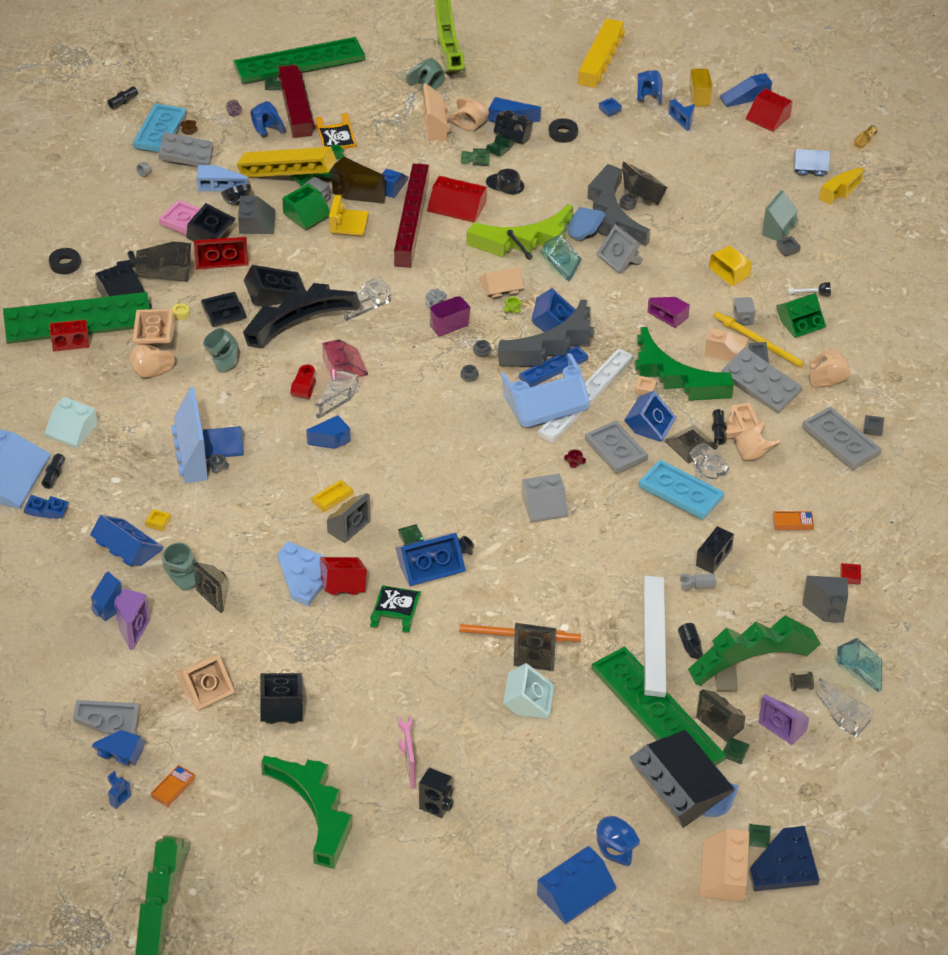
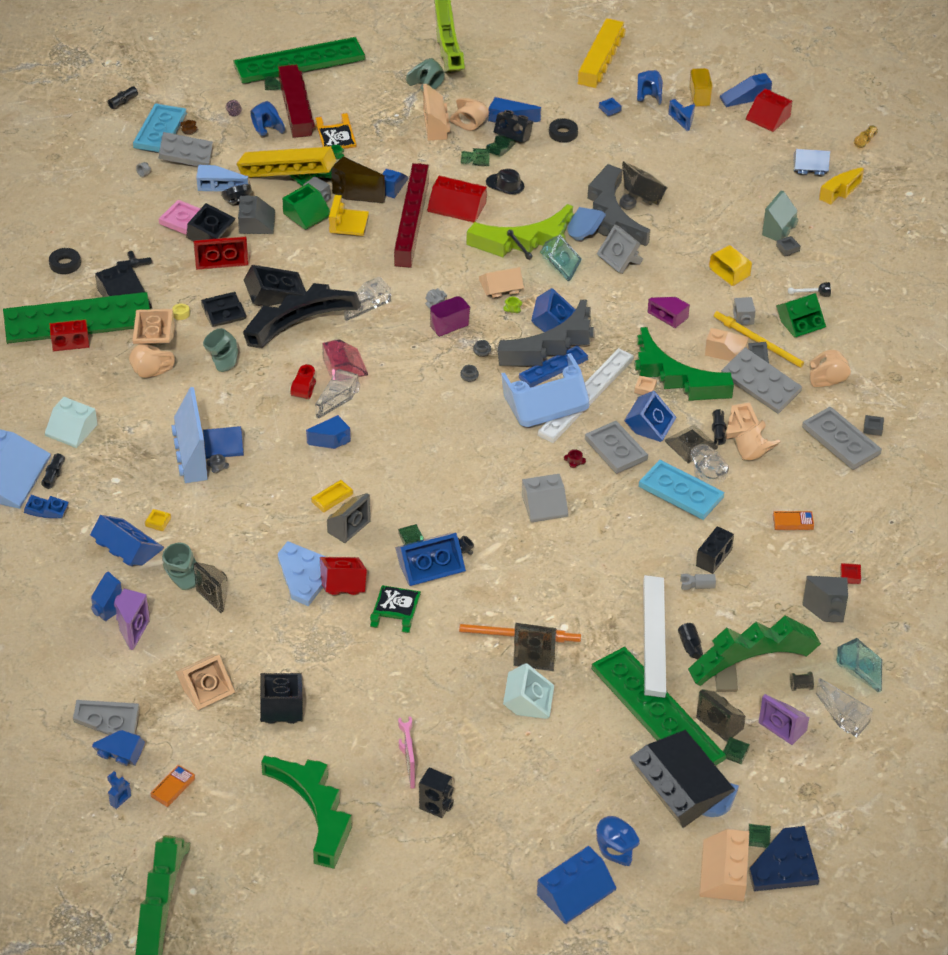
clear smoke slope [135,241,191,282] -> none

